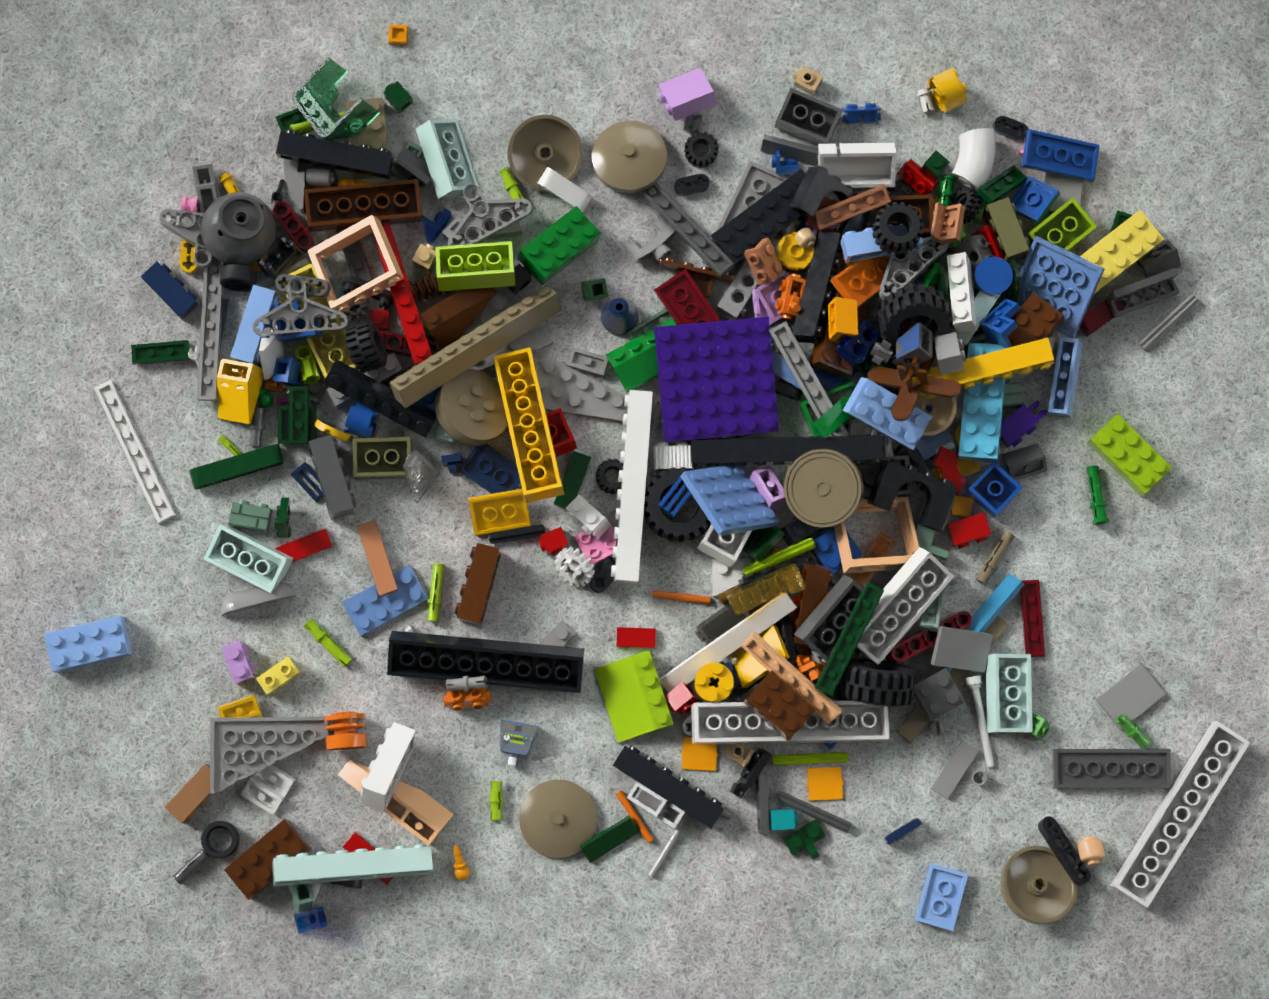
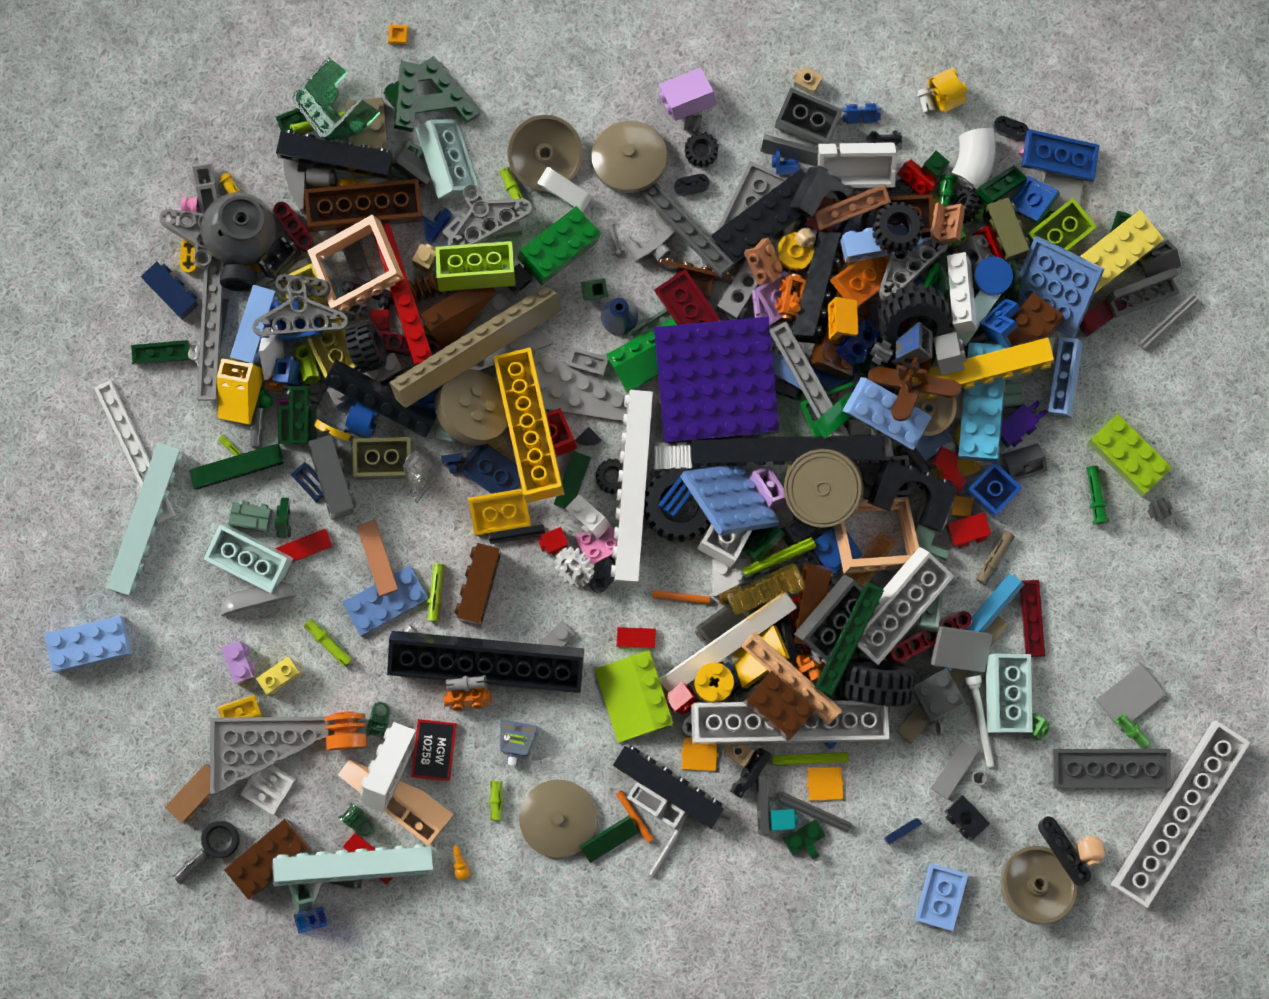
black hand [271,179,285,204] -> none
none -> light aqua brick [106,442,182,595]
none -> clear green piece [338,802,375,837]
none -> clear green piece [366,702,391,740]
none -> plate [394,56,481,132]
none -> black tile [411,719,457,781]
none -> black tile [575,427,602,446]
none -> light grey hinge [607,219,622,256]
none -> black bar [866,131,902,145]
none -> black brick [944,795,990,840]
none -> dark grey gear [1148,497,1173,522]

